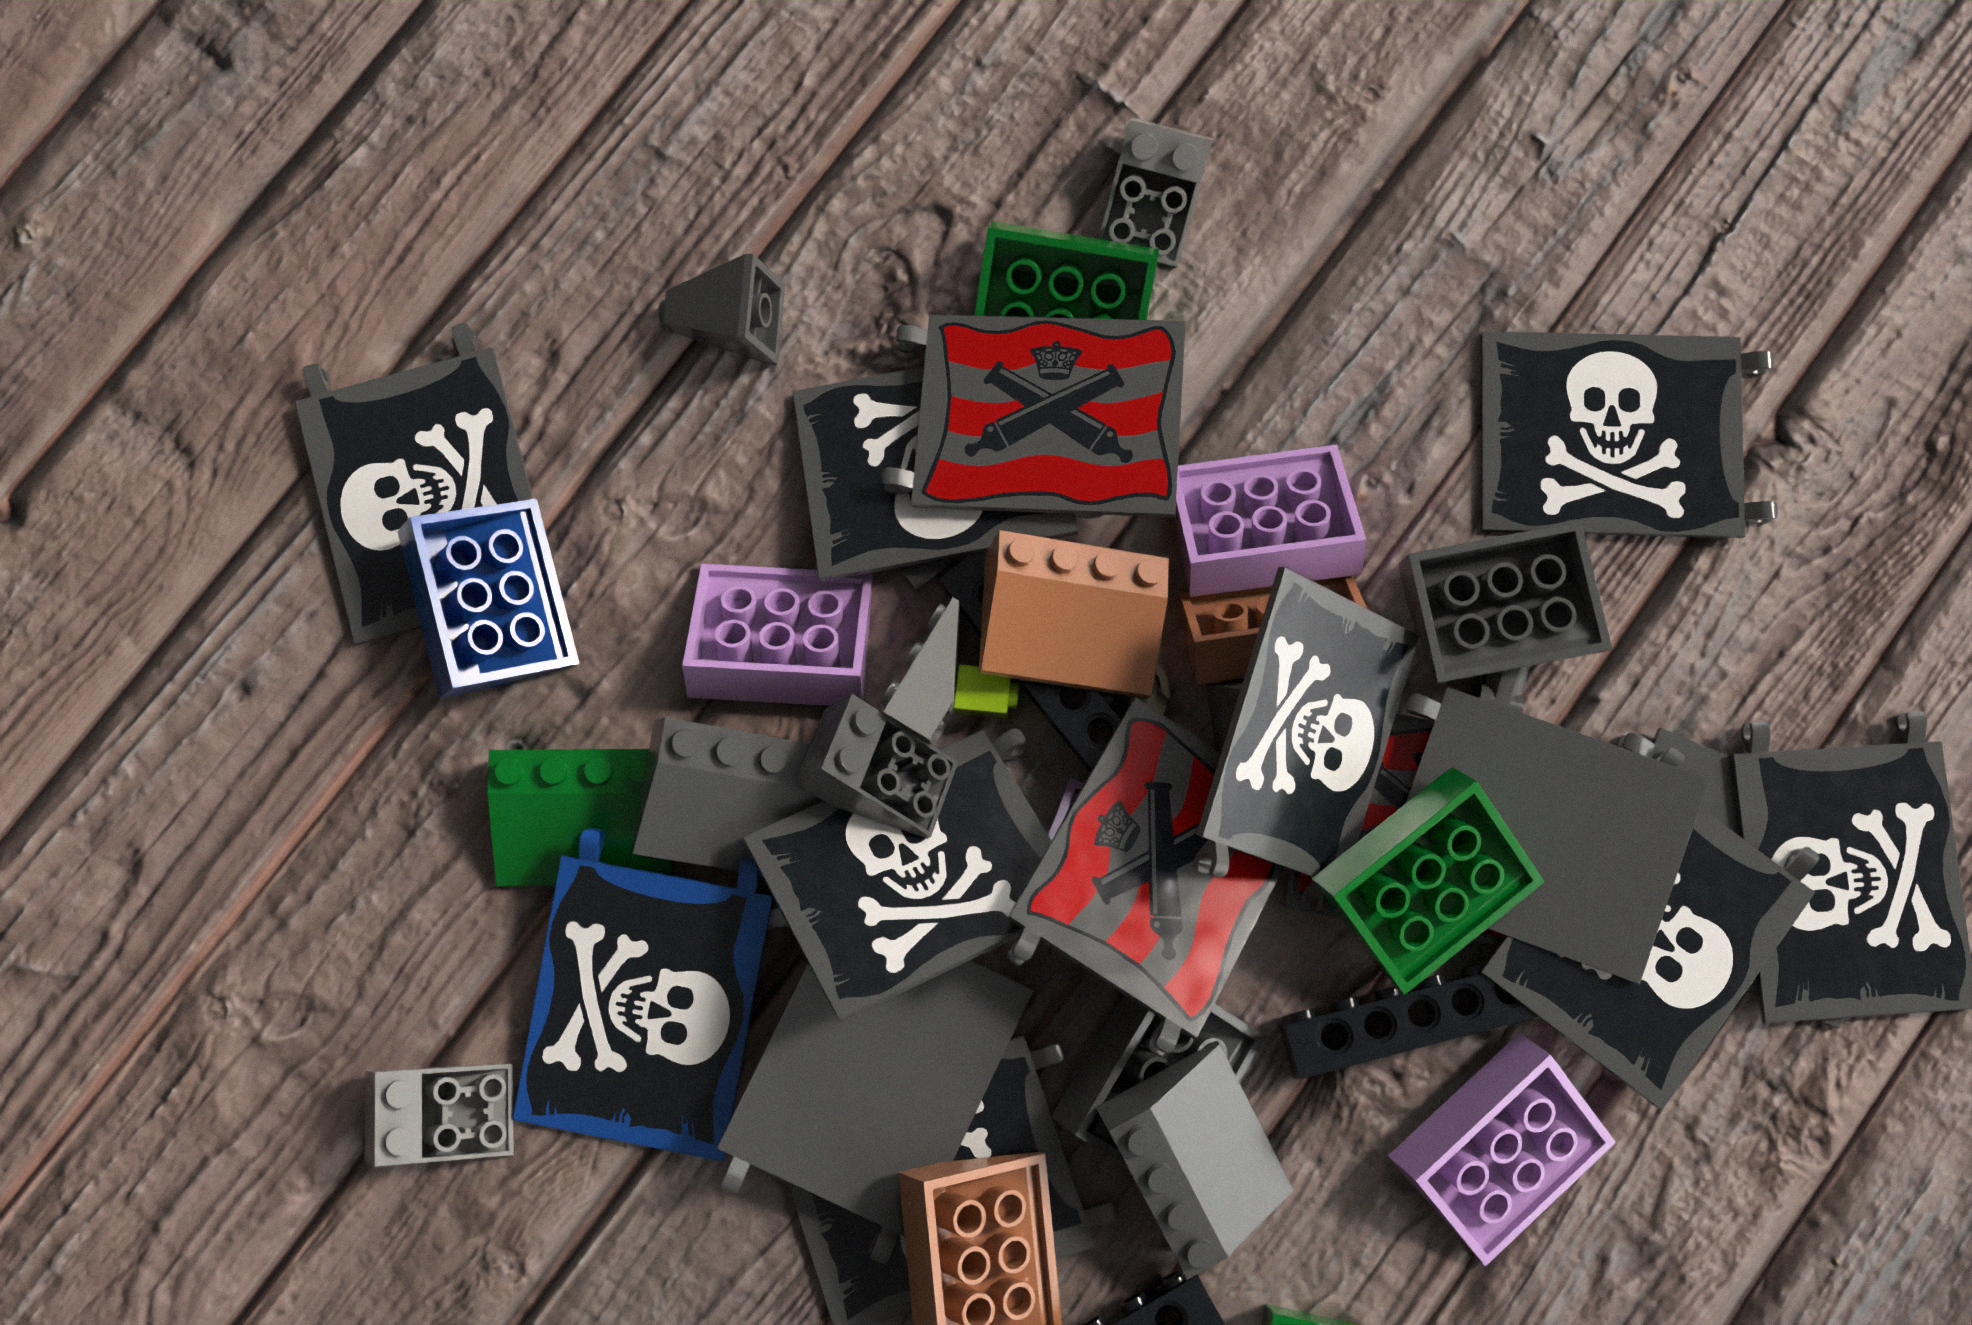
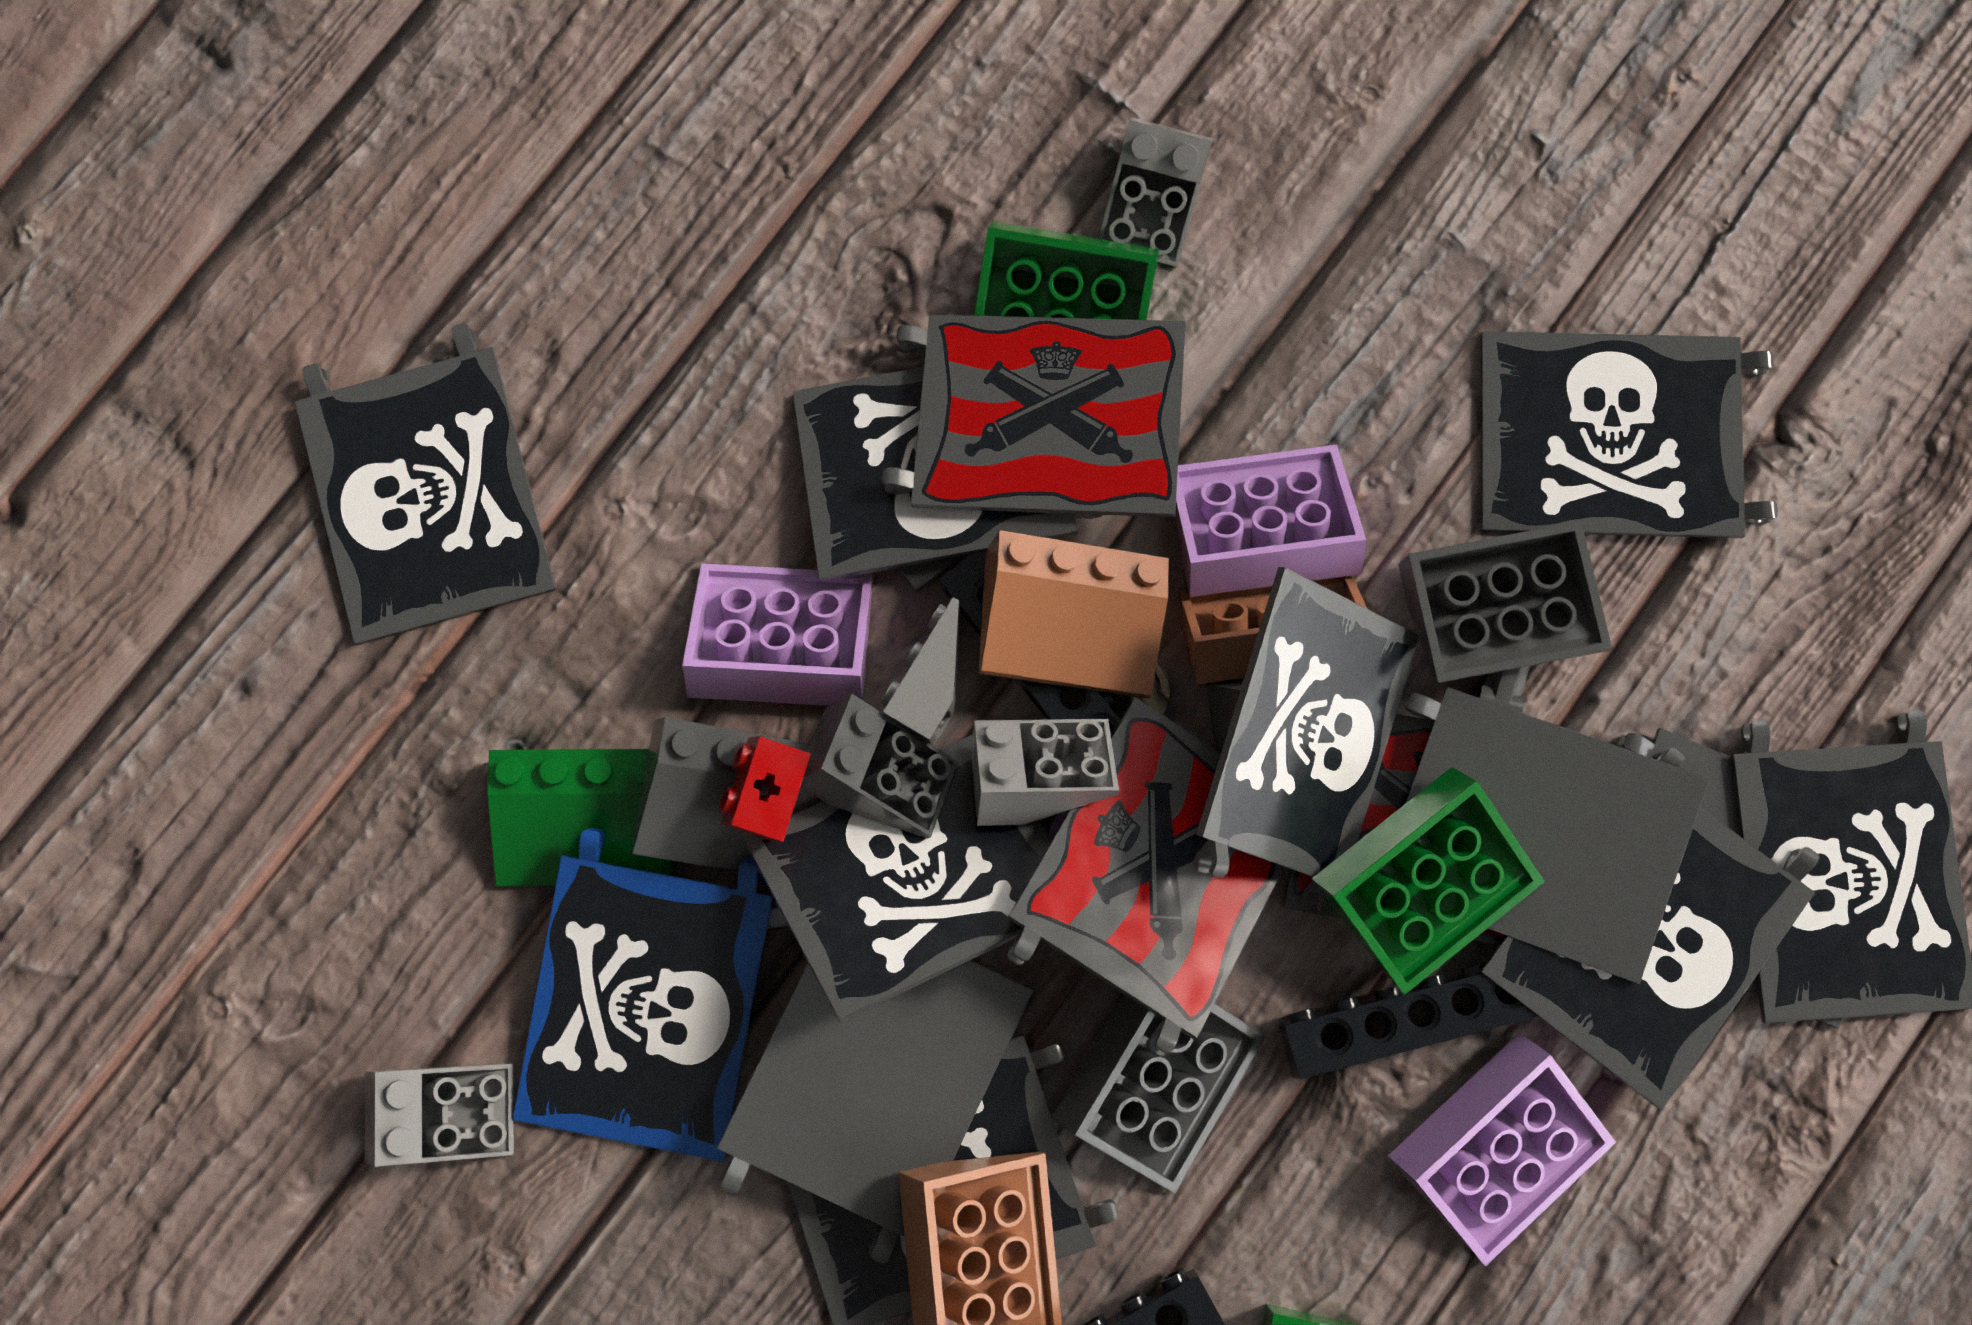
blue slope [397,499,579,699] -> none
dark grey slope [658,254,785,365] -> none
lime brick [954,665,1019,719] -> none
slope [1096,1041,1294,1280] -> none
none -> red brick [719,736,811,842]
none -> light grey slope [971,719,1119,826]

